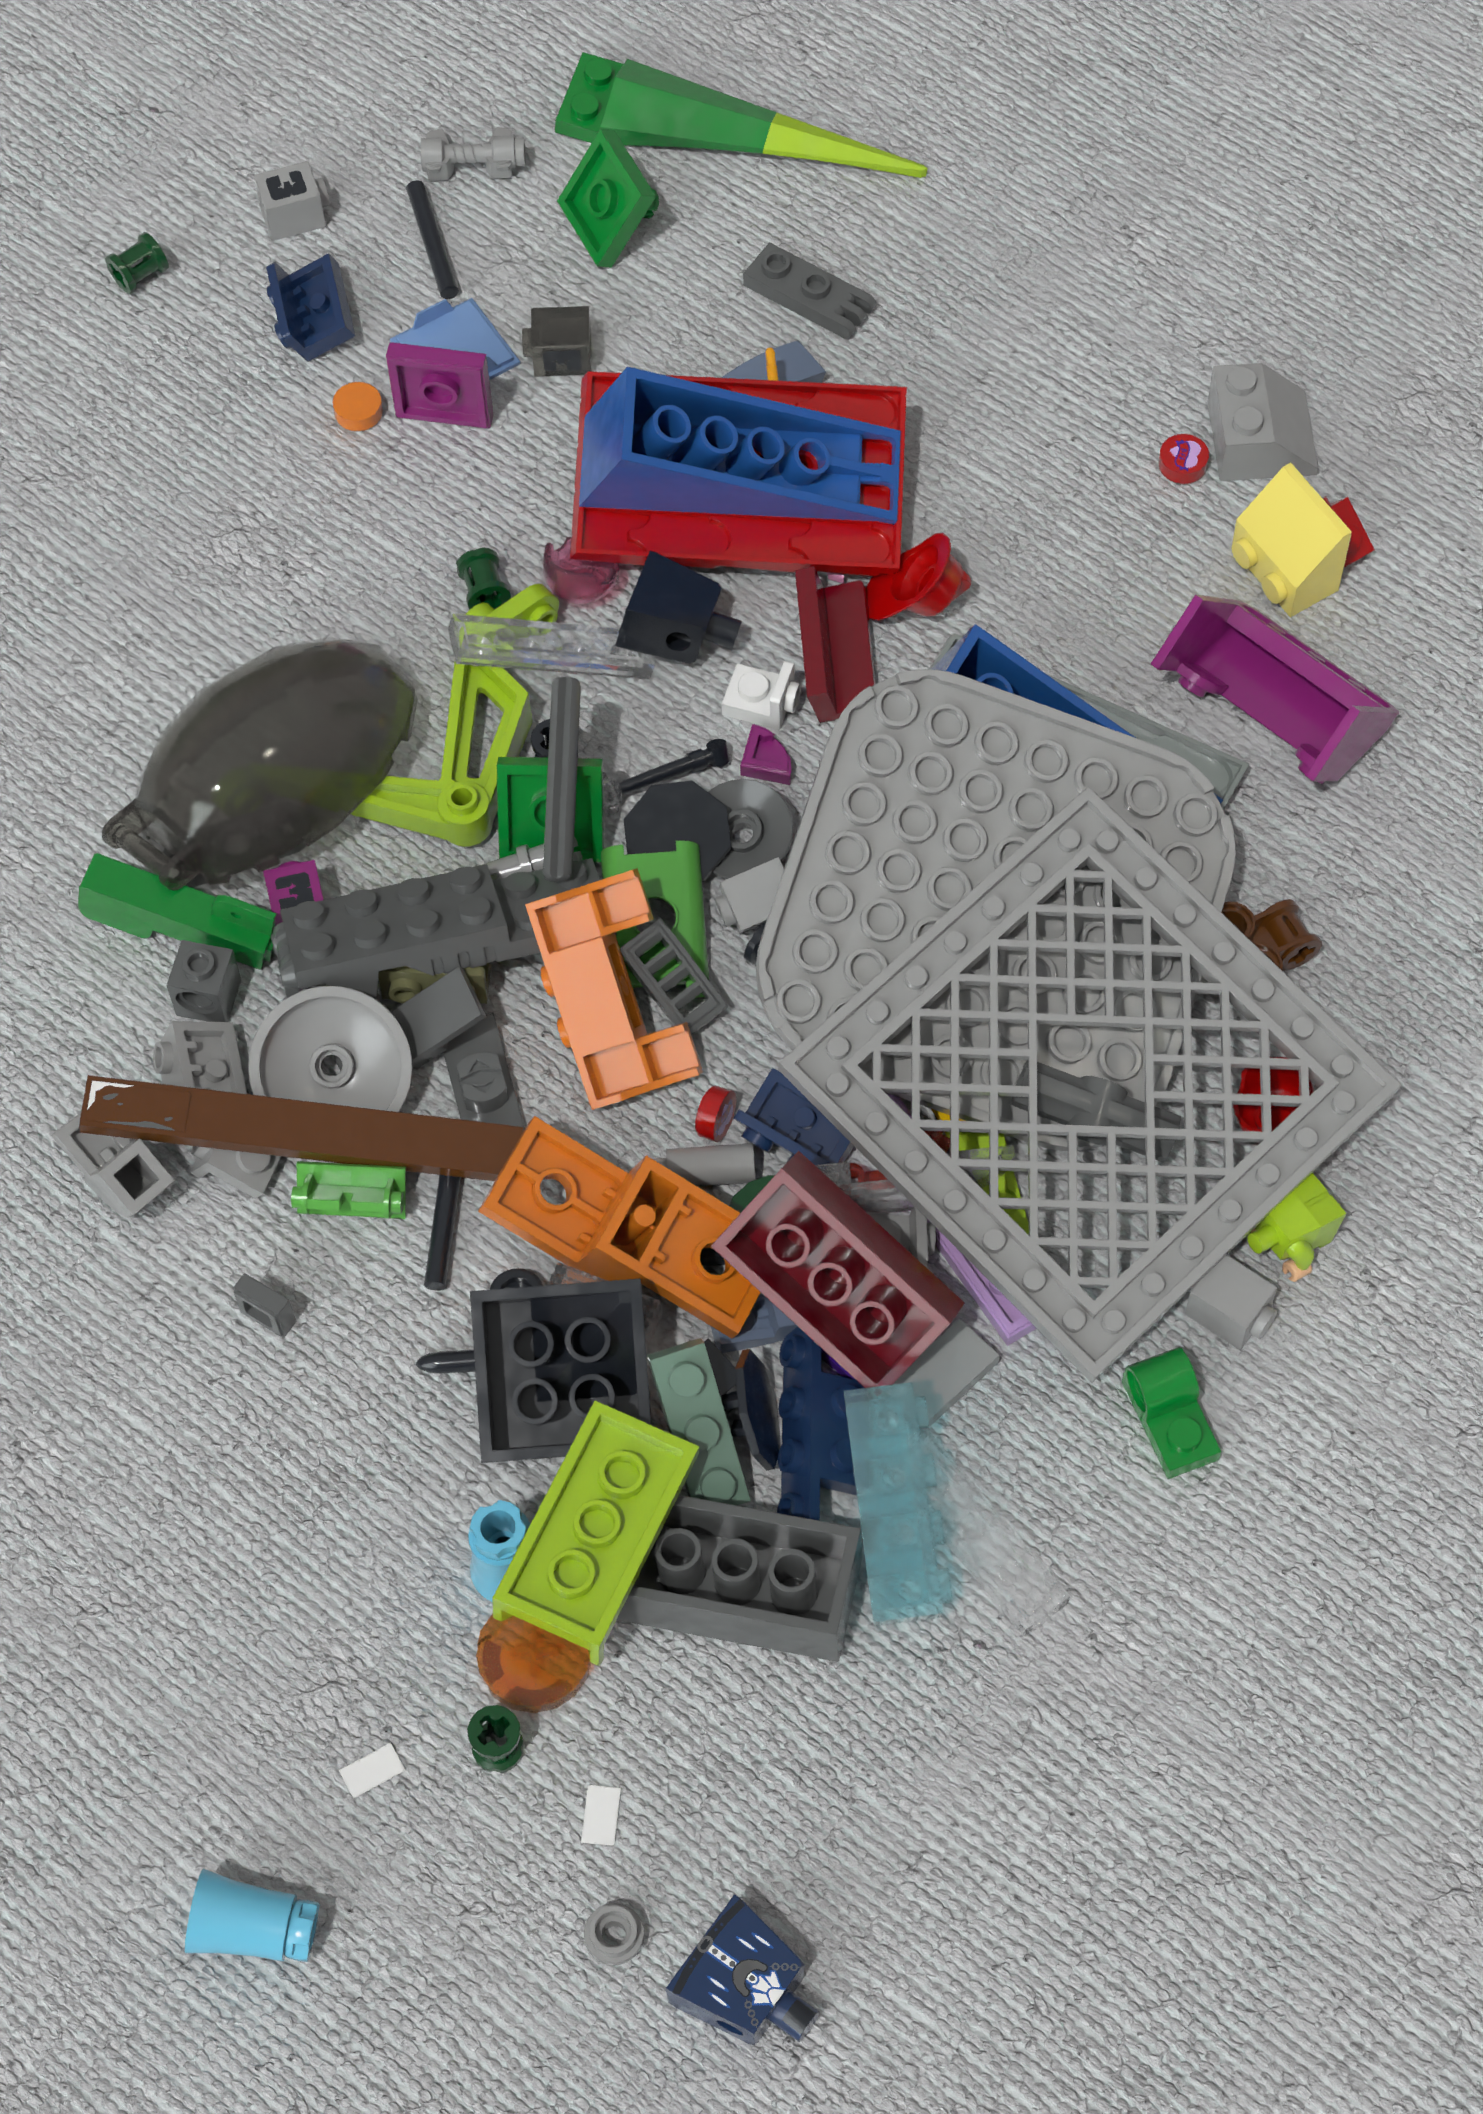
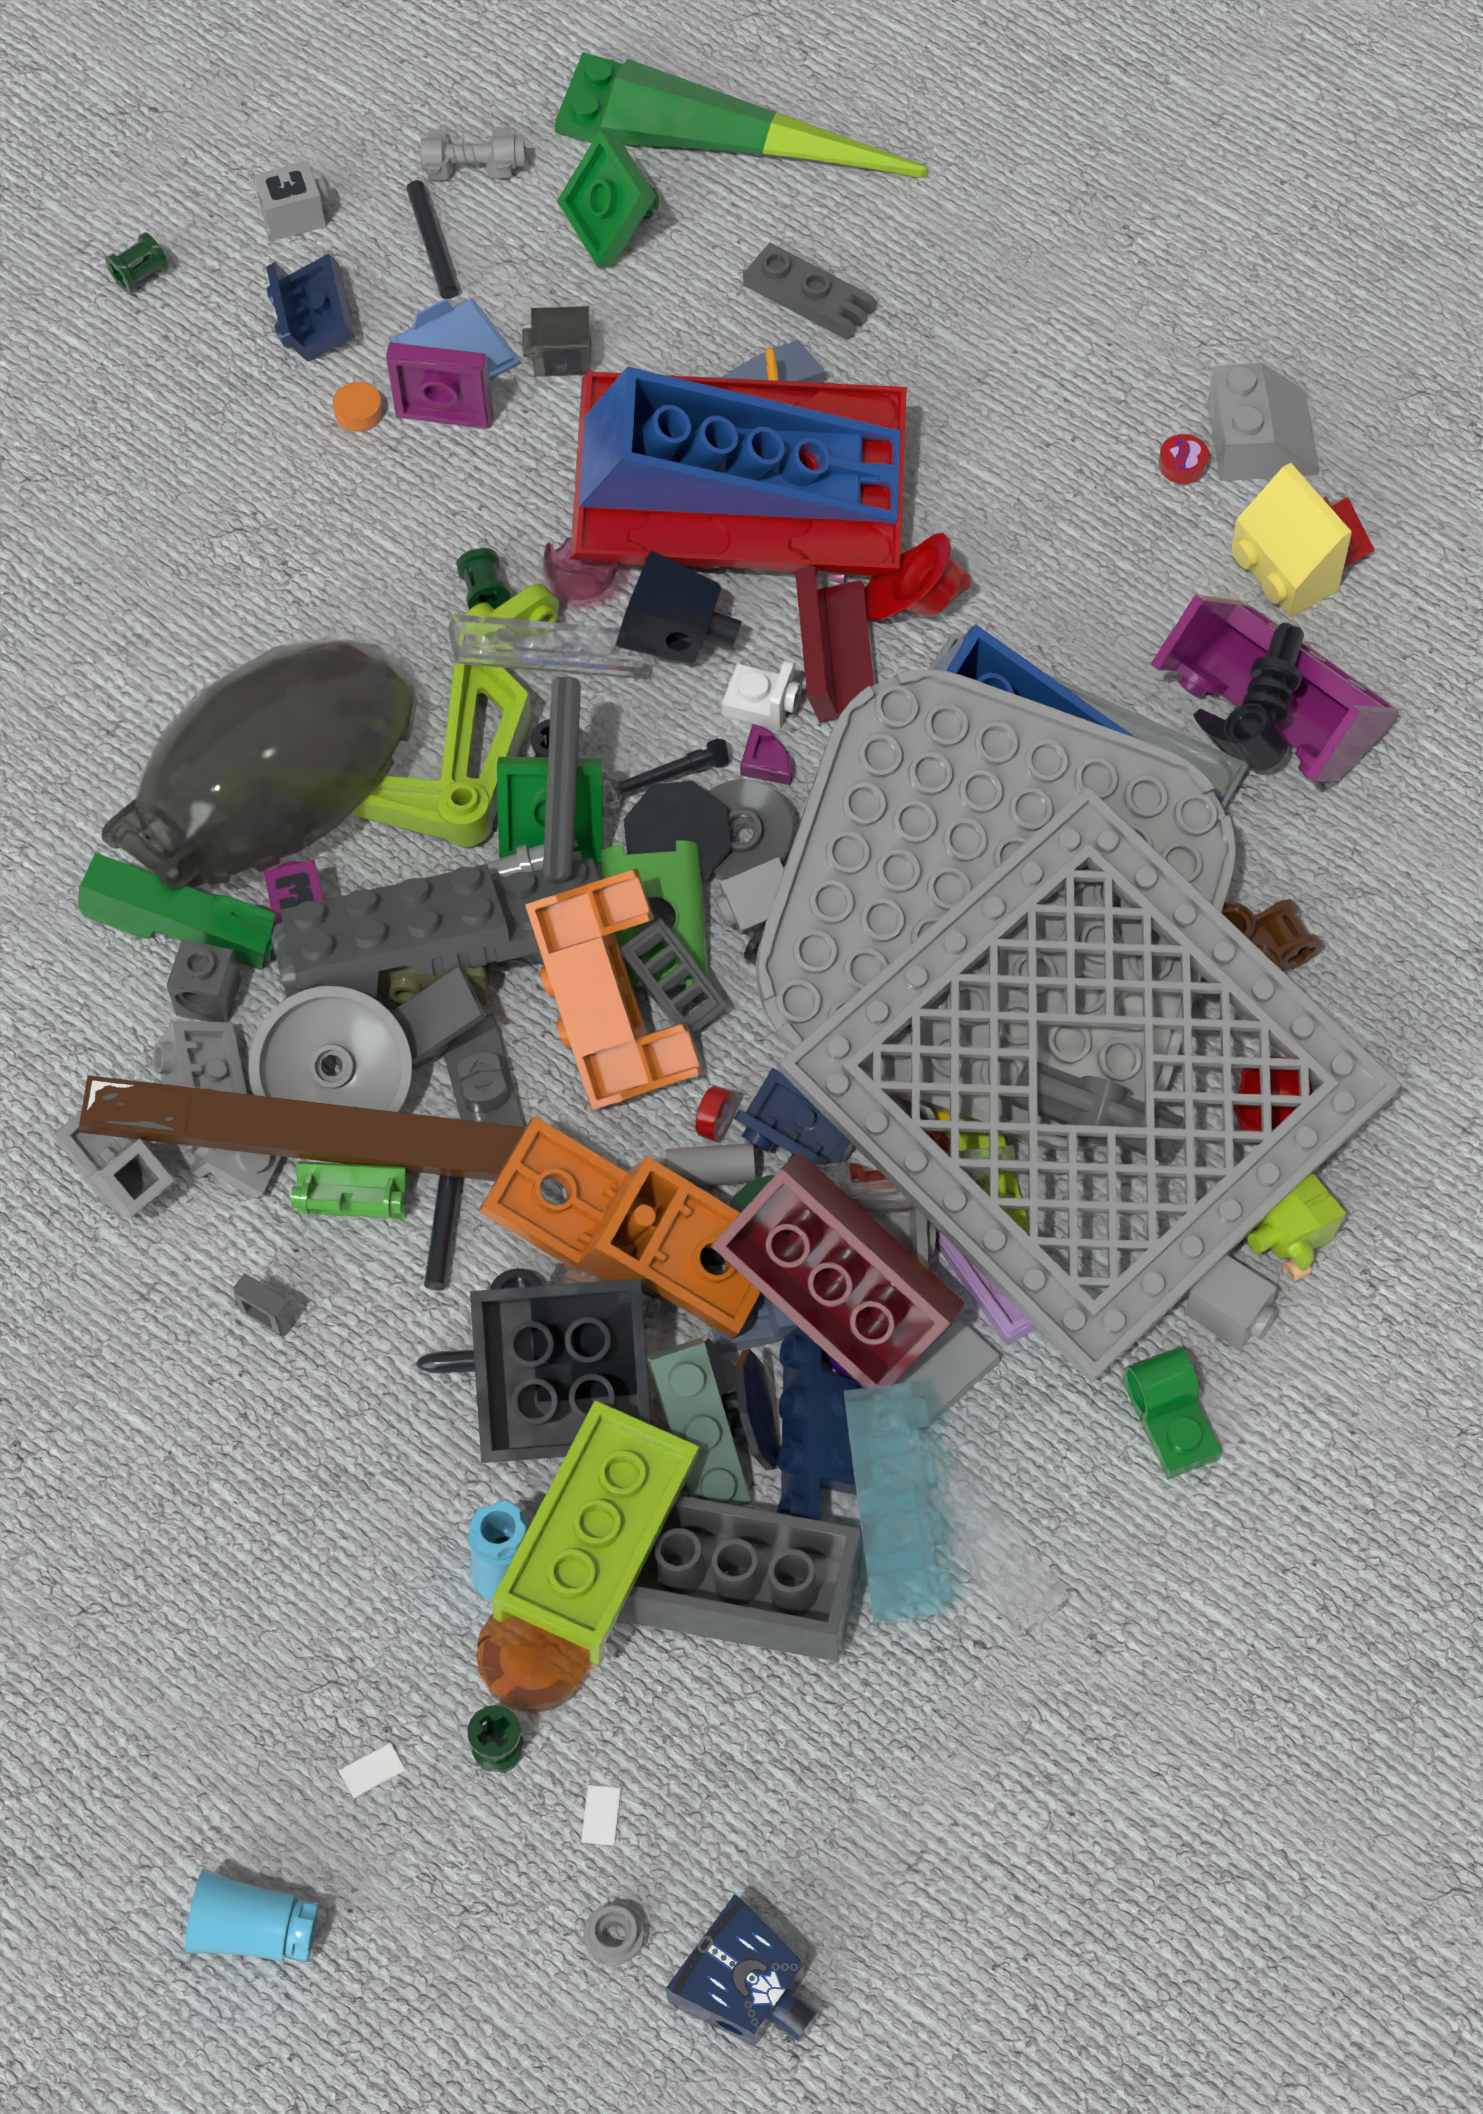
none -> black piece [1193,622,1304,770]

